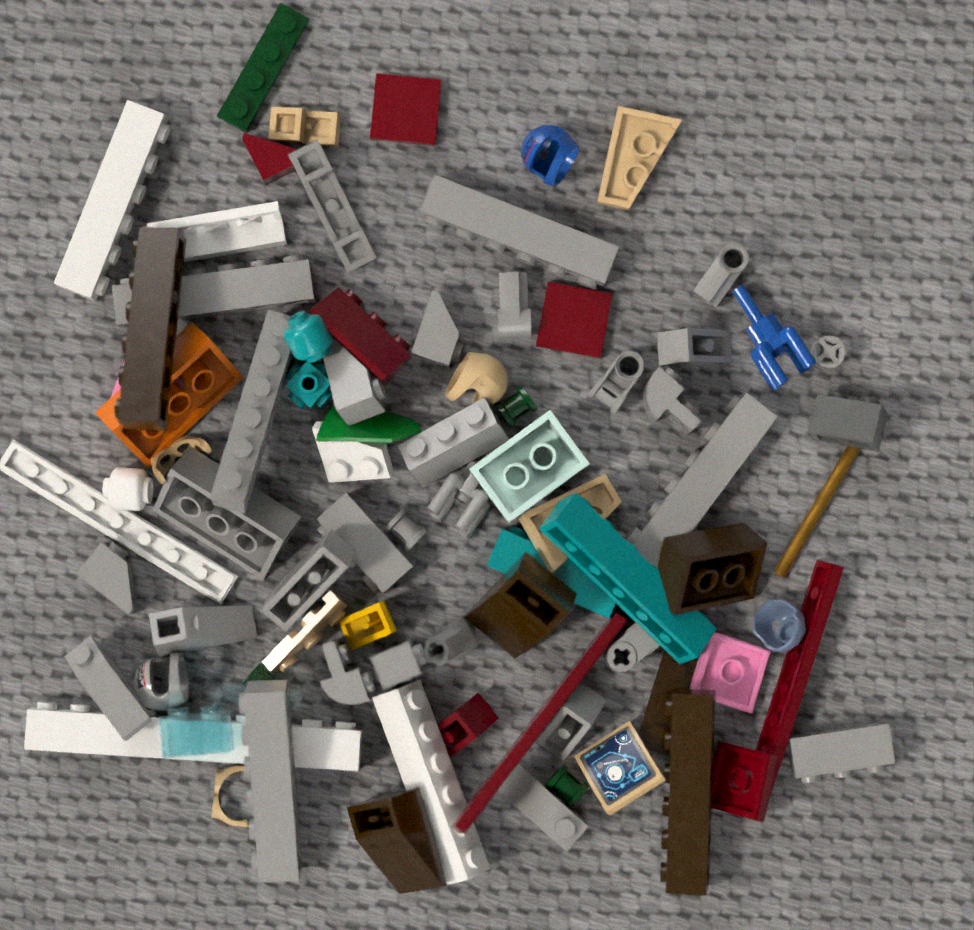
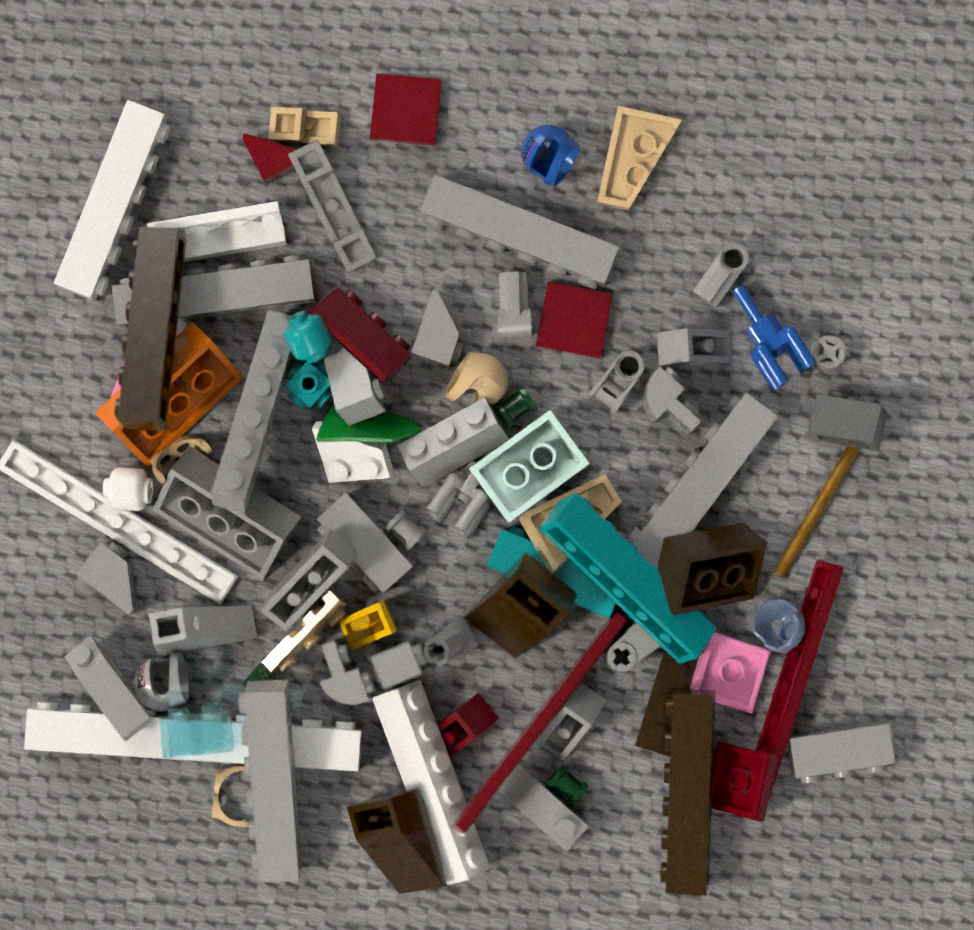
dark green plate [217,3,310,133] -> none
slope [574,721,666,816] -> none

